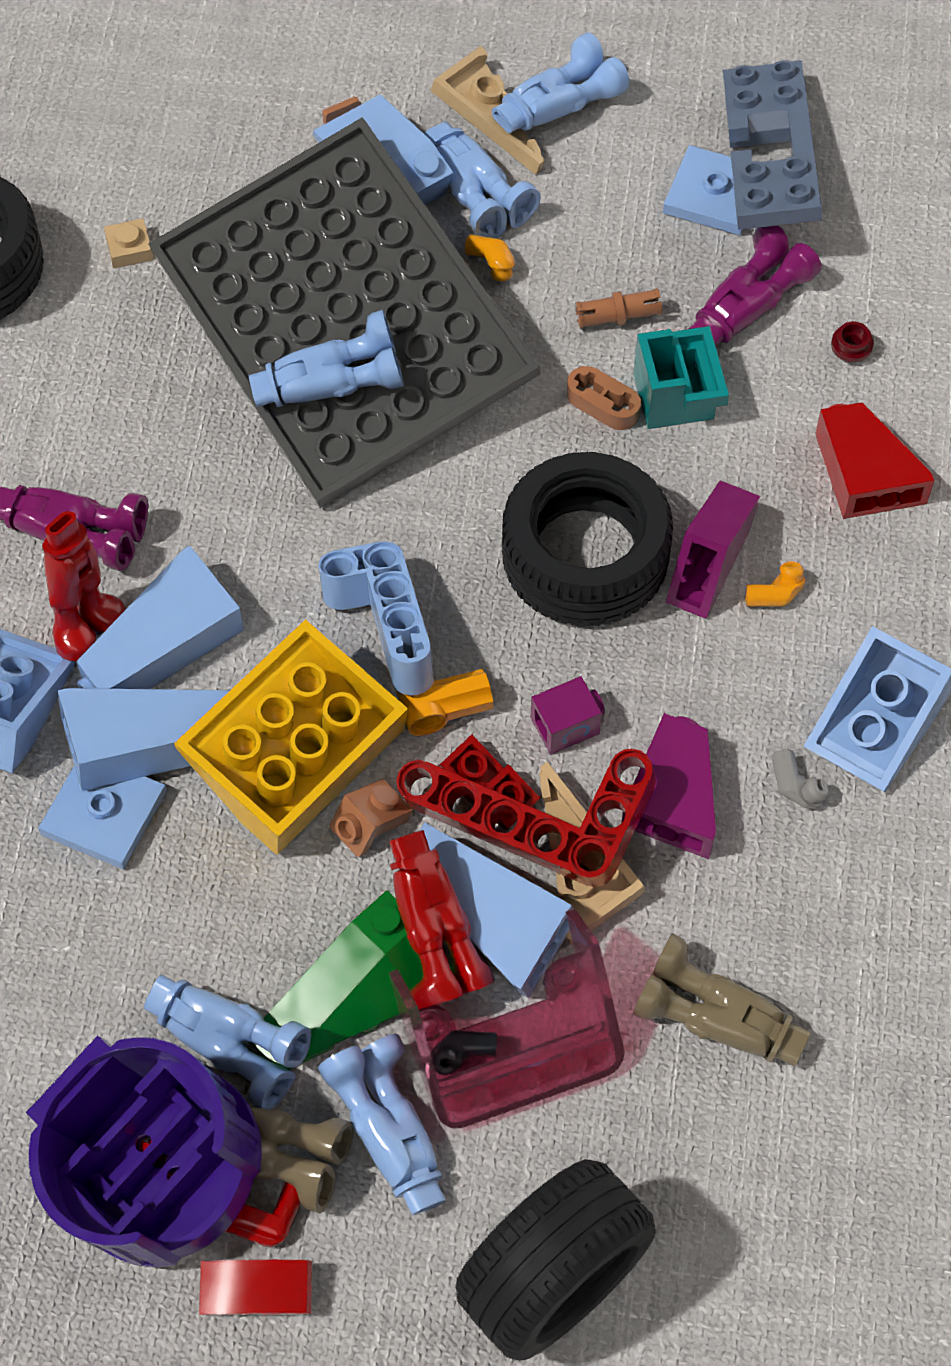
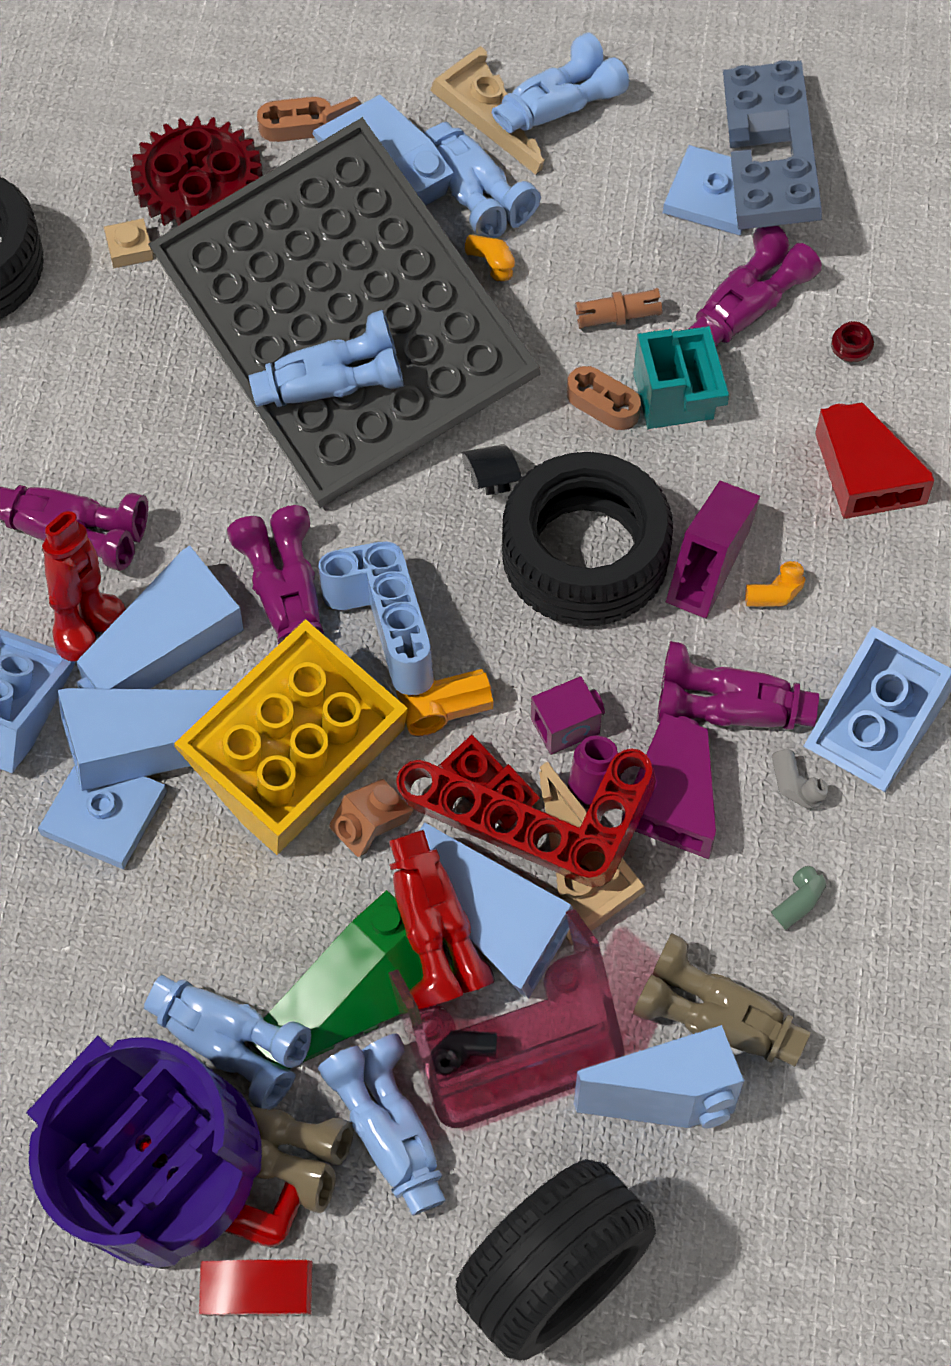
none -> dark red gear [130,116,263,226]
none -> magenta piece [227,505,324,645]
none -> nougat beam [257,97,331,142]
none -> black slope [461,444,522,495]
none -> magenta brick [568,736,618,805]
none -> light blue slope [574,1025,744,1129]
none -> magenta piece [657,641,819,730]
none -> sand green arm [771,866,826,931]

